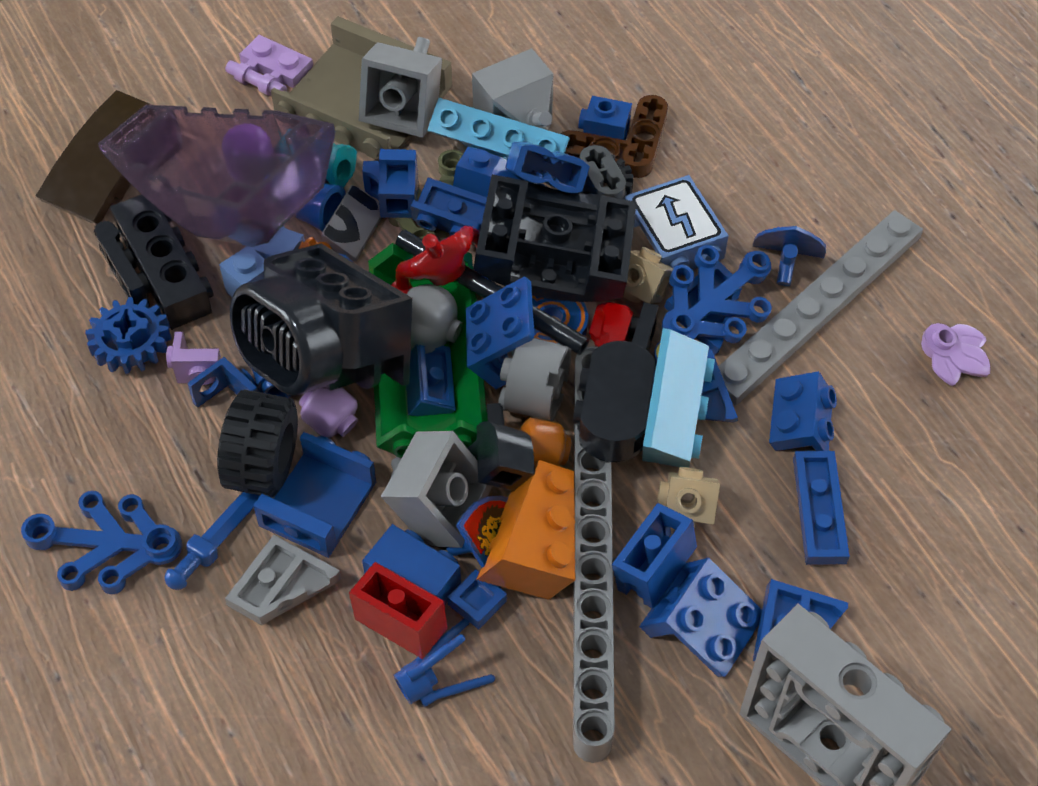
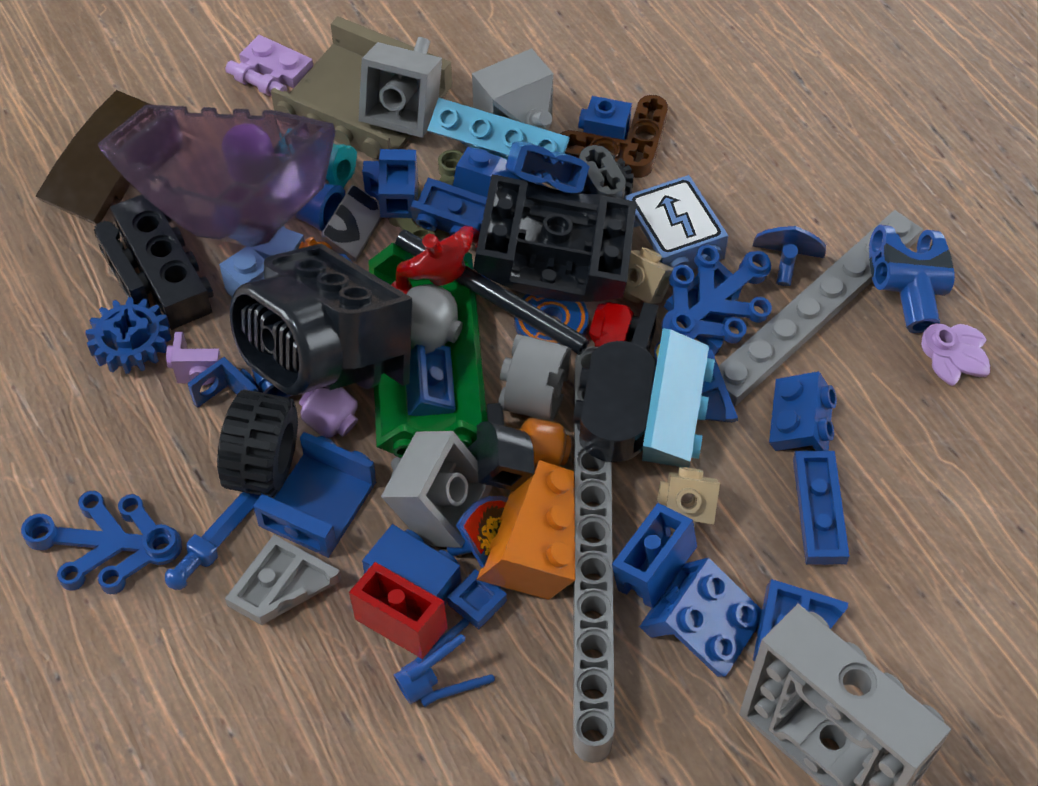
blue bracket [466,277,534,389] -> none
none -> blue connector [869,225,955,333]

